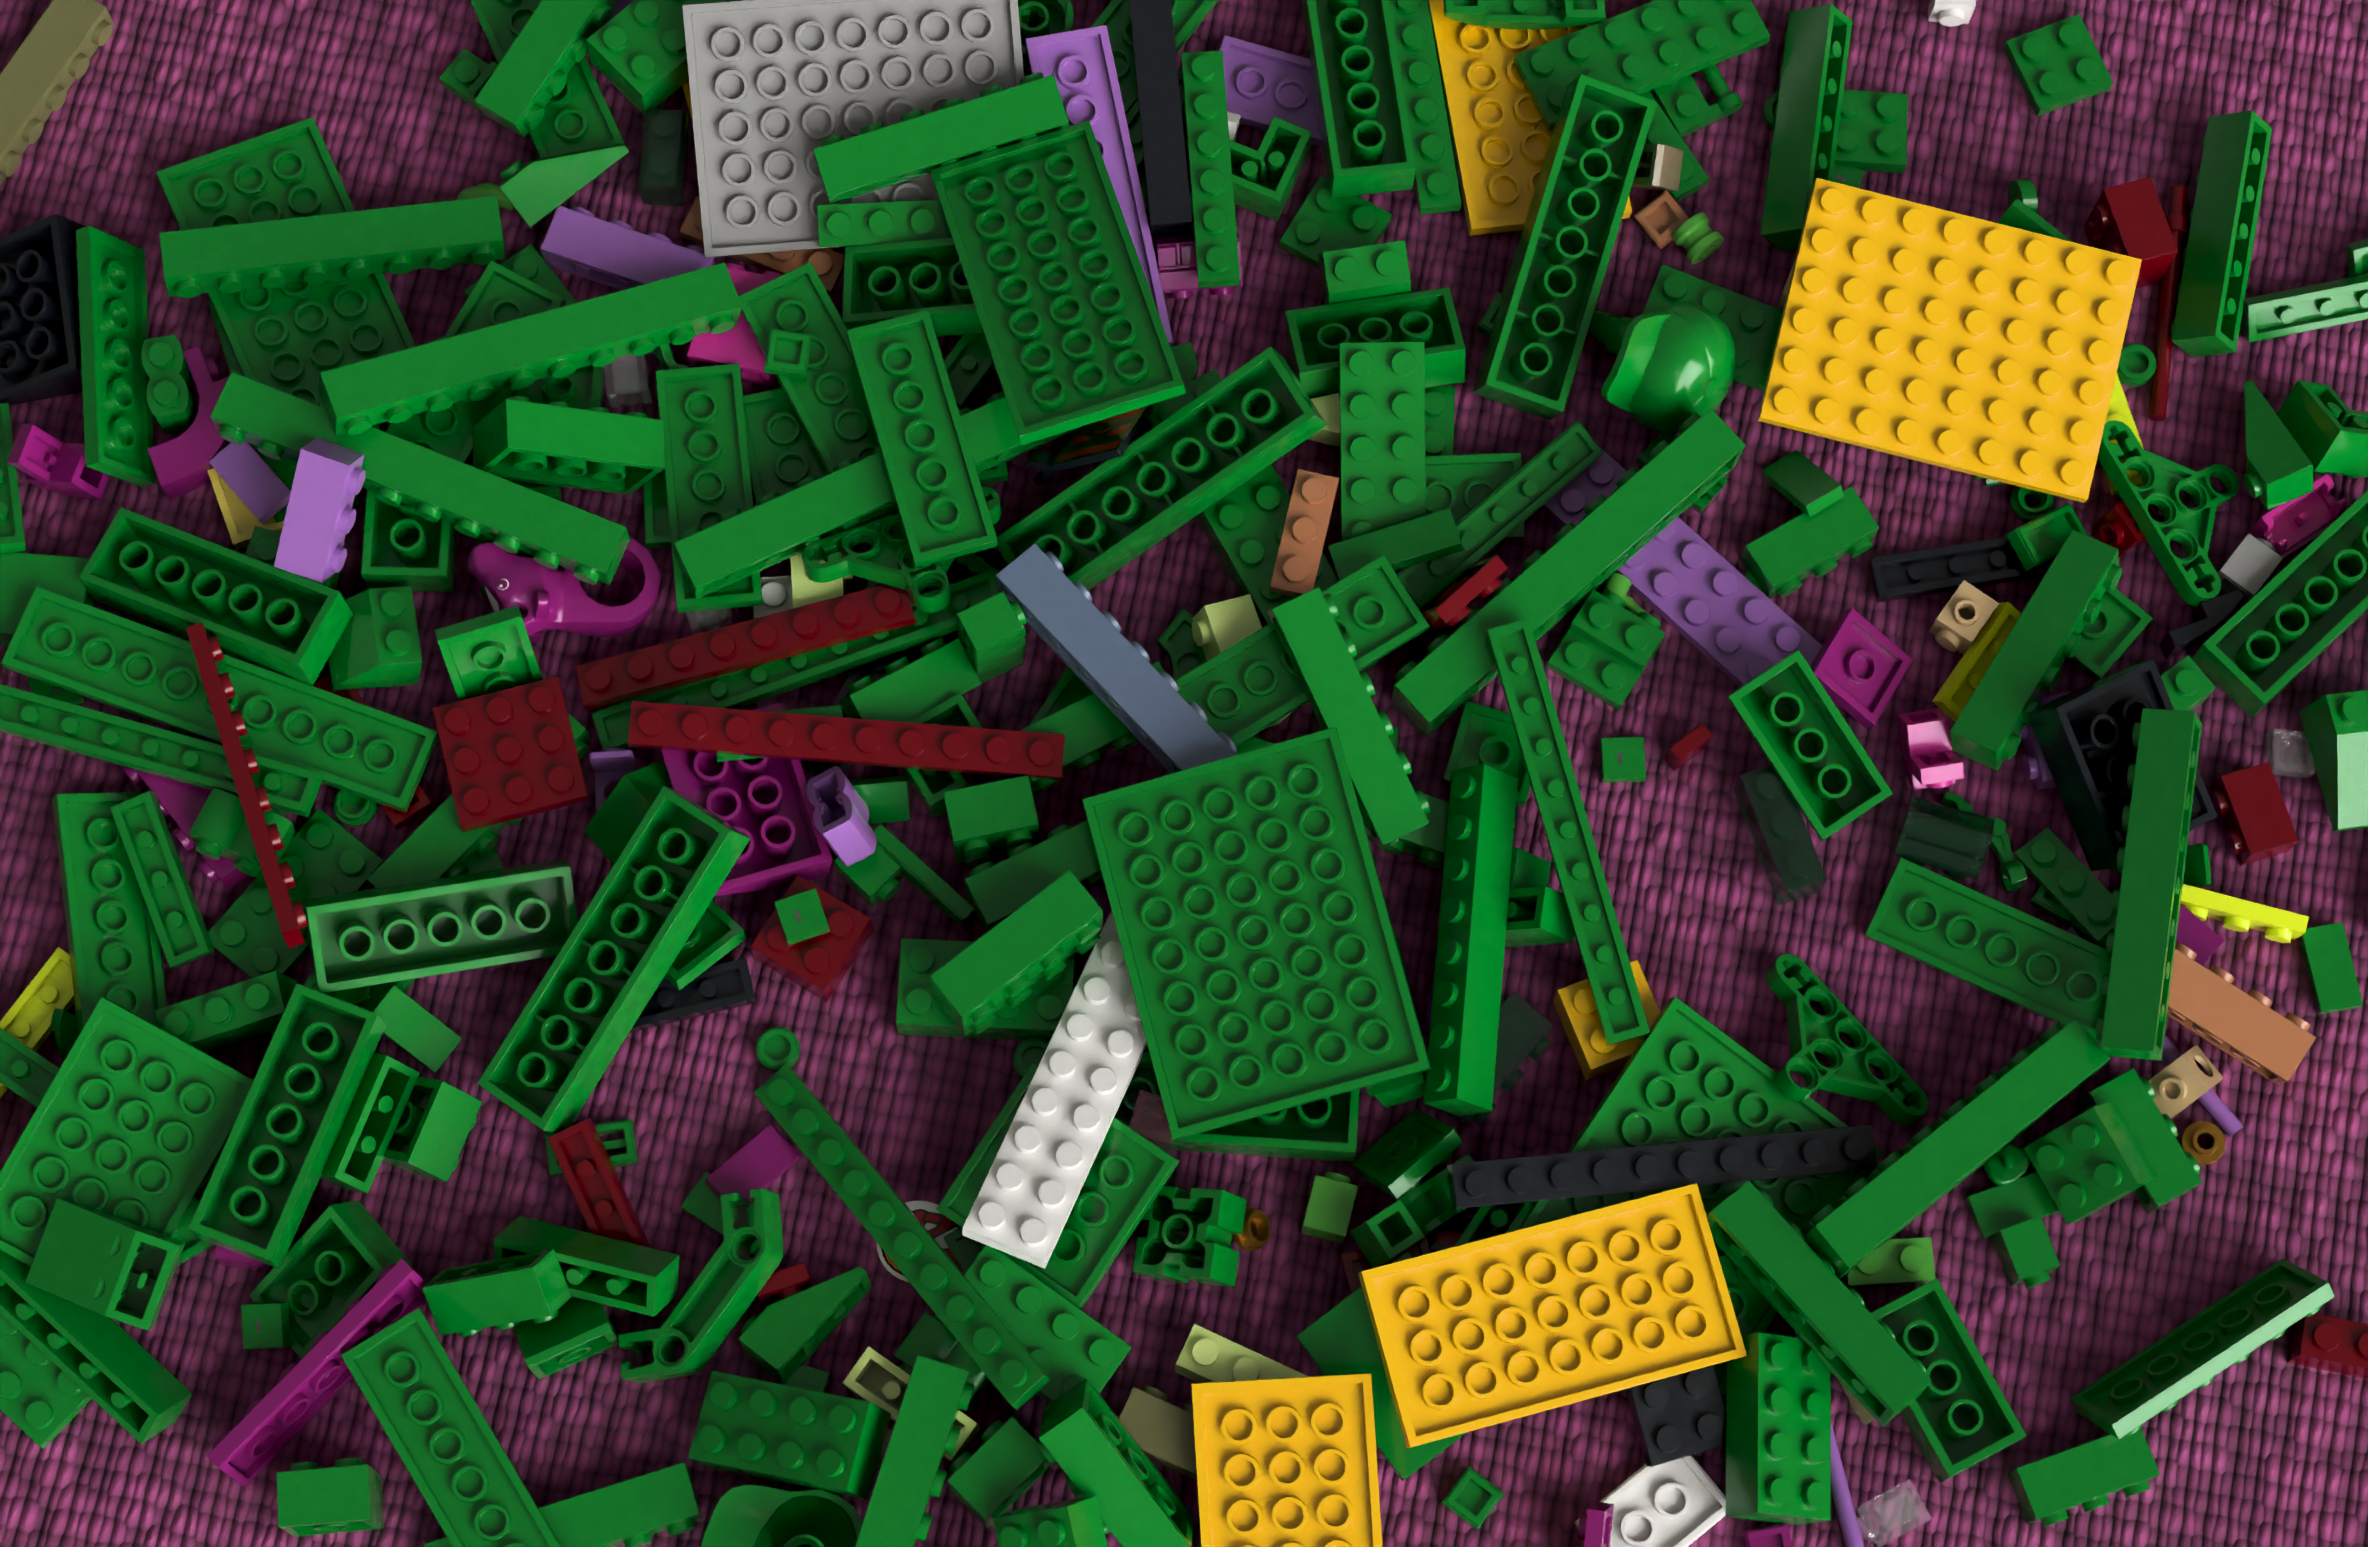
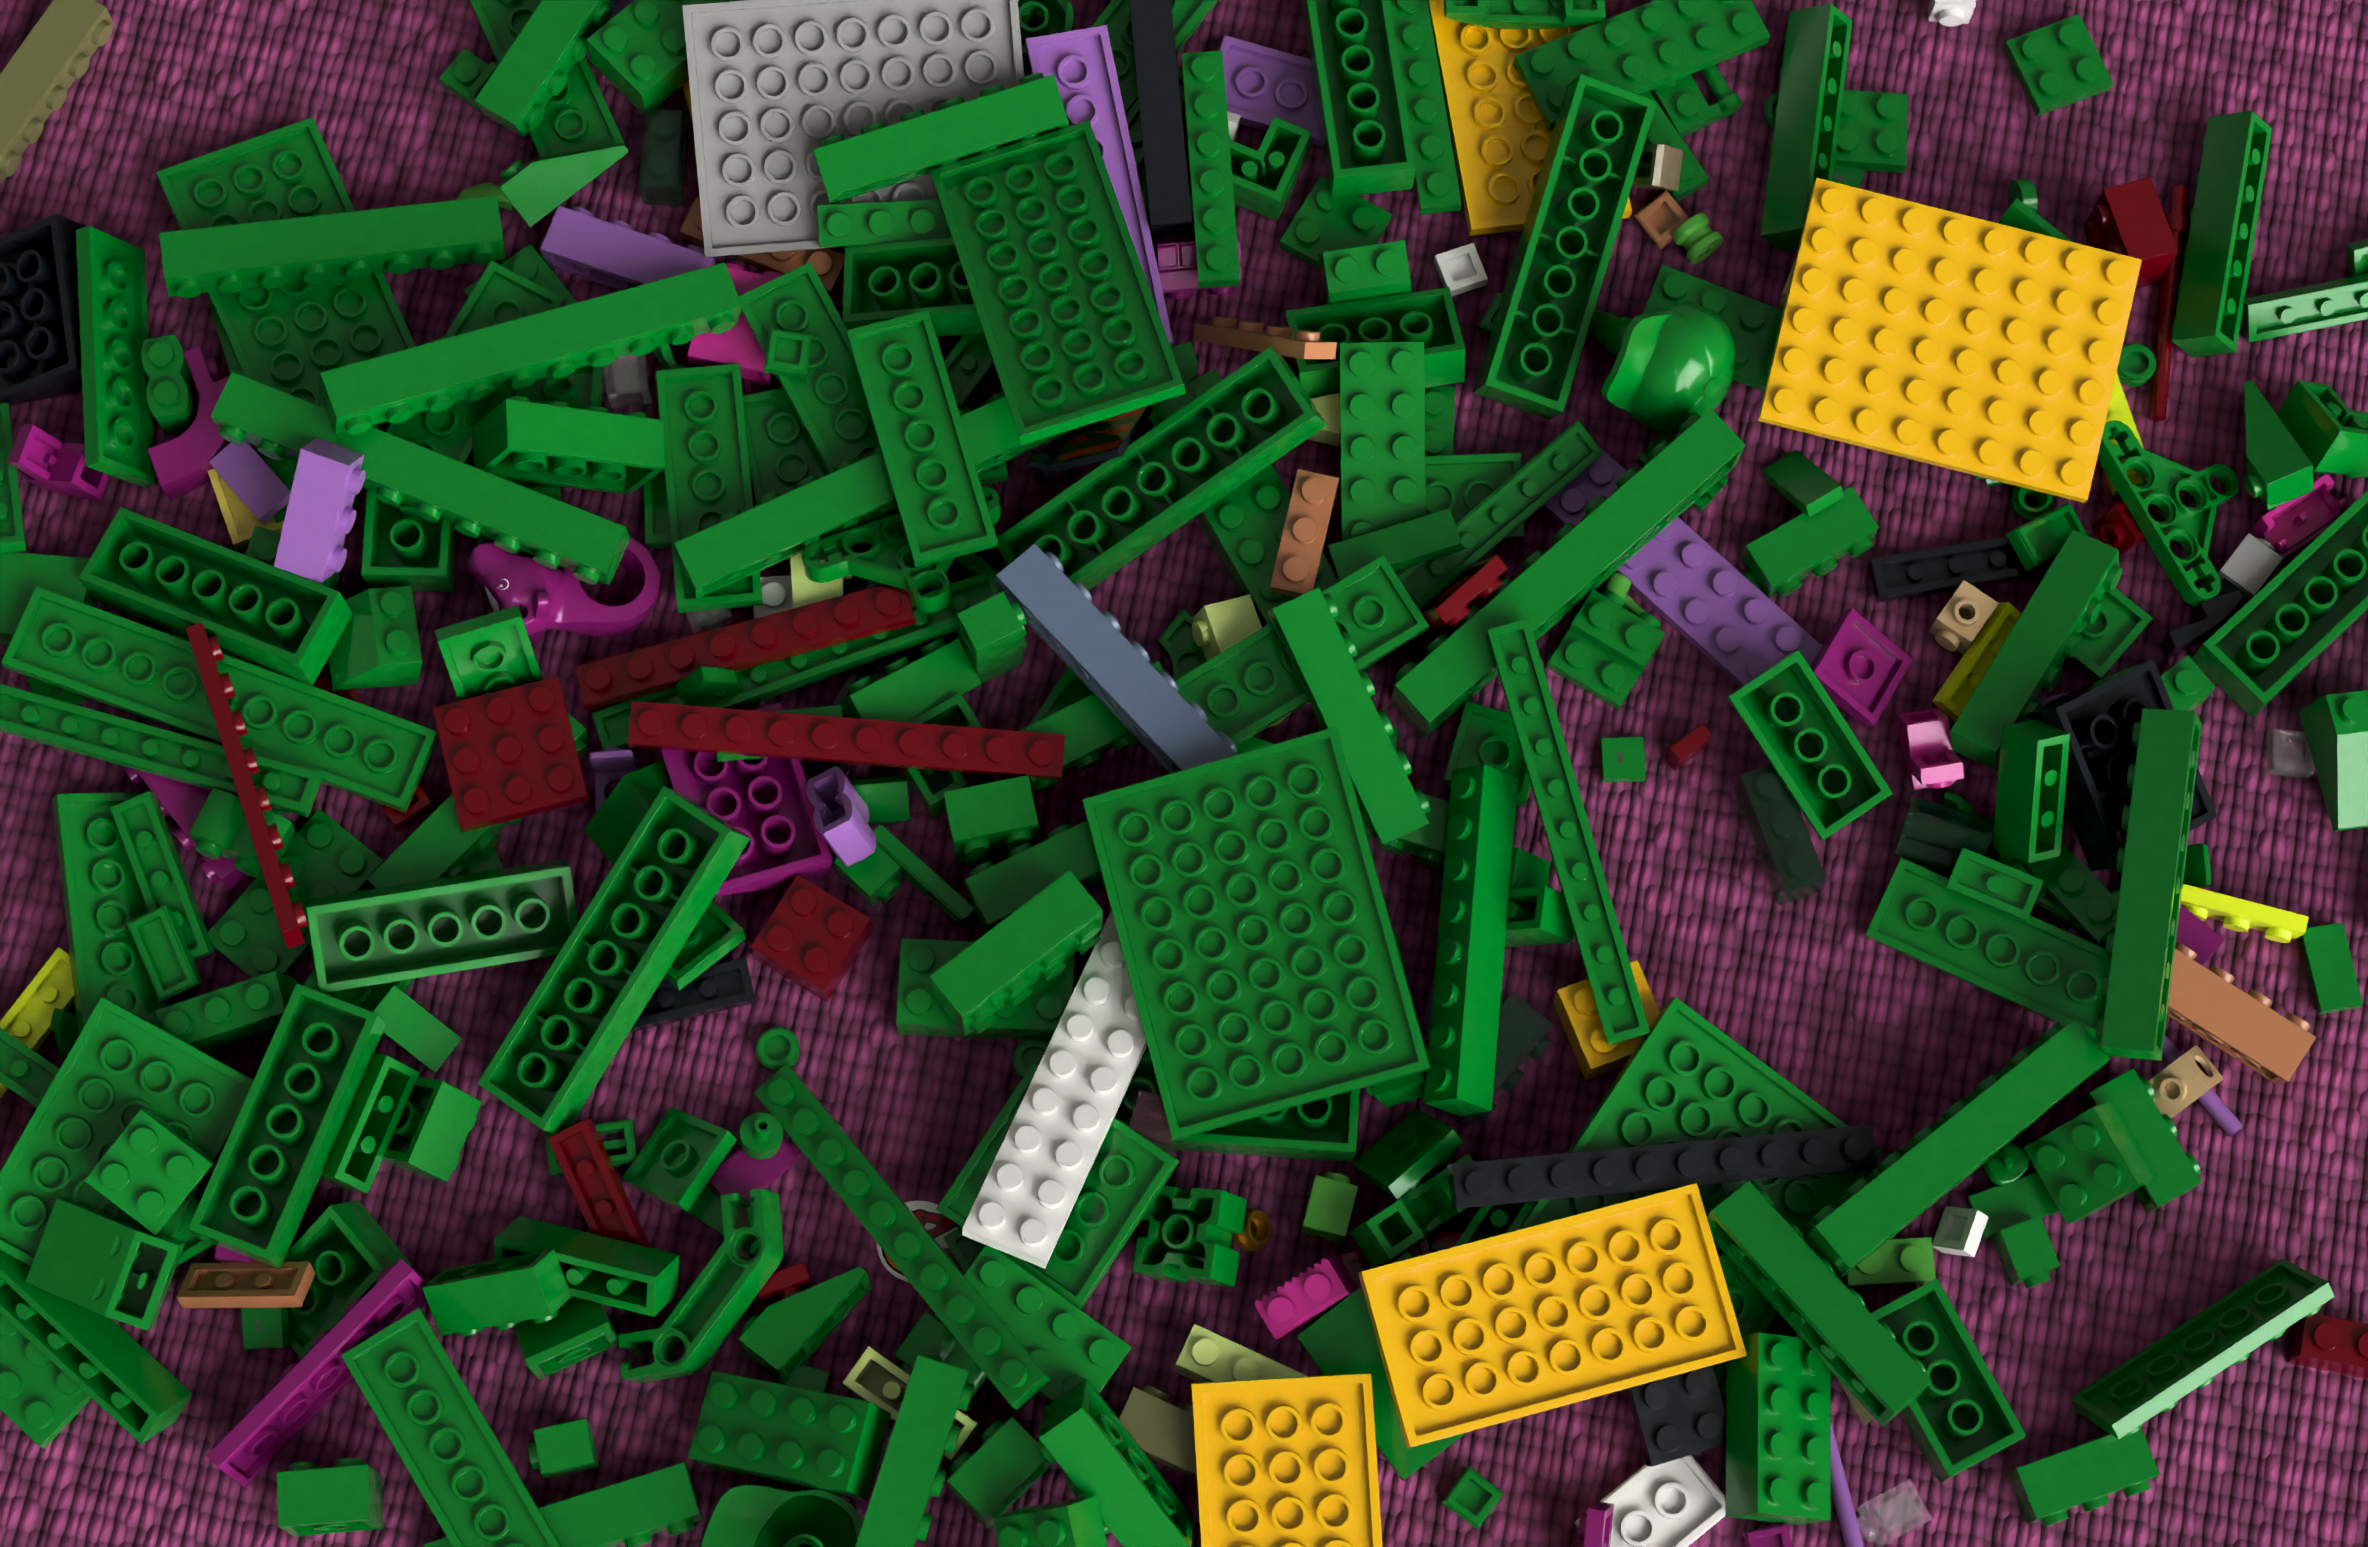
green plate [333,790,377,827] -> none
green tile [774,888,830,945] -> none
green beam [1765,954,1929,1126] -> none
pearl gold plate [2181,1121,2226,1165] -> none
dark red brick [2210,762,2299,866] -> none
none -> green brick [84,1107,218,1236]
none -> green tile [127,905,203,1002]
none -> nougat plate [176,1261,316,1308]
none -> green brick [528,1418,599,1479]
none -> green plate [622,1107,737,1212]
none -> green tile [676,666,738,698]
none -> green tile [738,1112,783,1160]
none -> nougat plate [1193,316,1337,359]
none -> dark pink brick [1255,1254,1358,1340]
none -> white plate [1434,243,1488,296]
none -> white plate [1932,1206,1988,1257]
none -> green plate [1946,847,2044,921]
none -> green brick [1993,719,2070,864]

